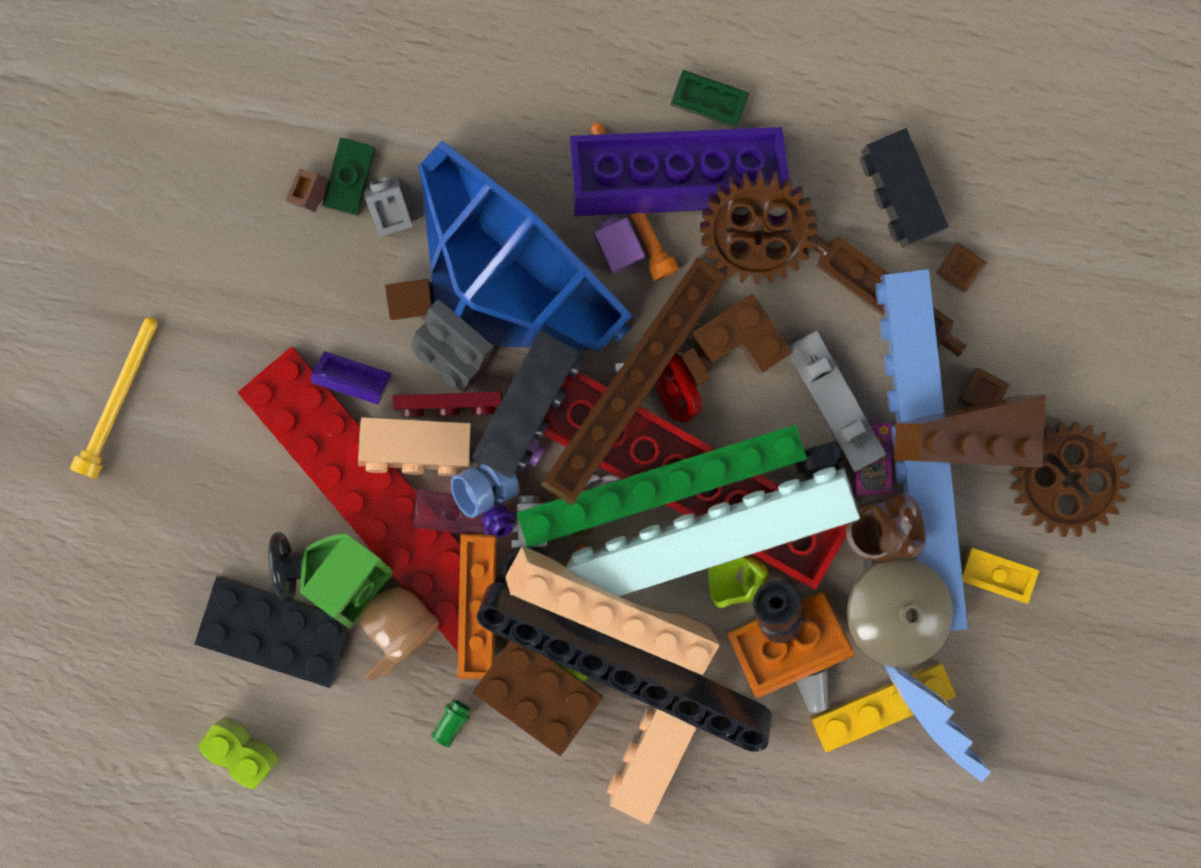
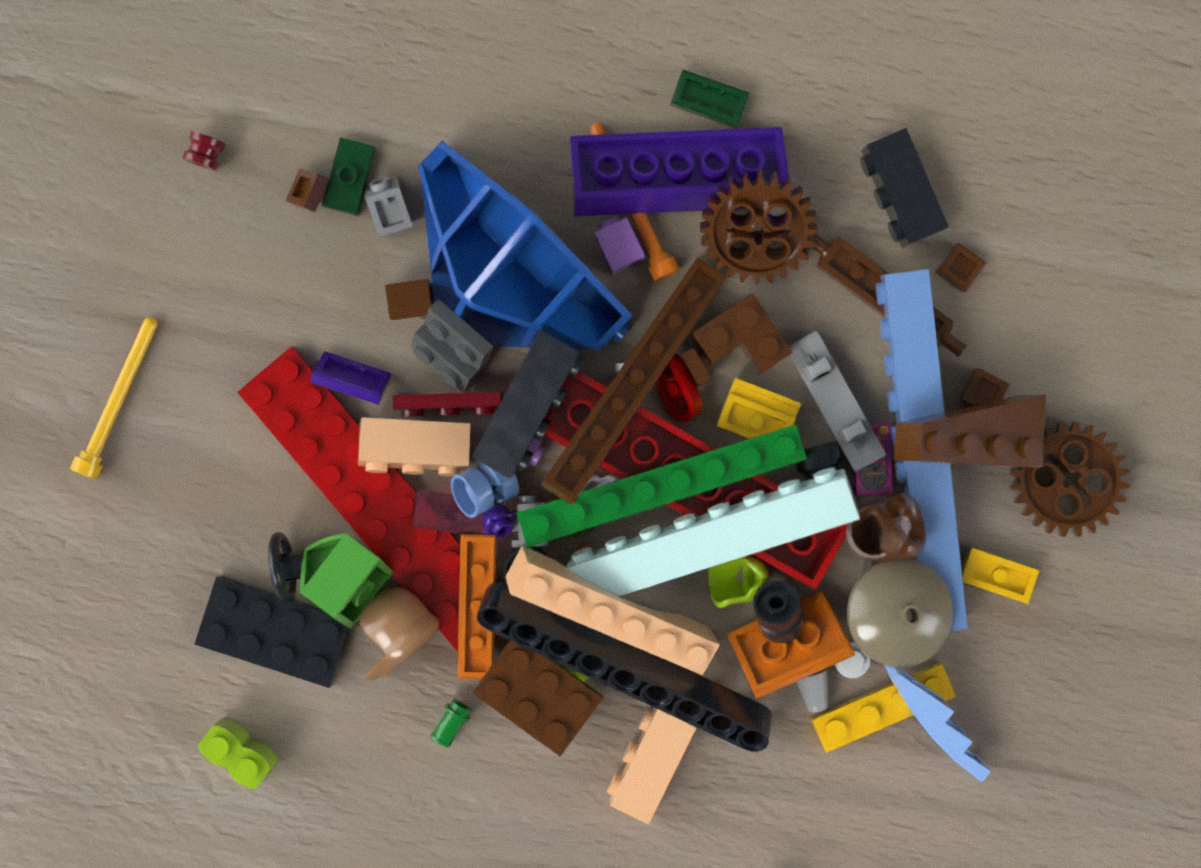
none -> dark red wheel [182,131,226,171]
none -> yellow plate [716,378,802,439]
none -> white plate [835,642,870,678]

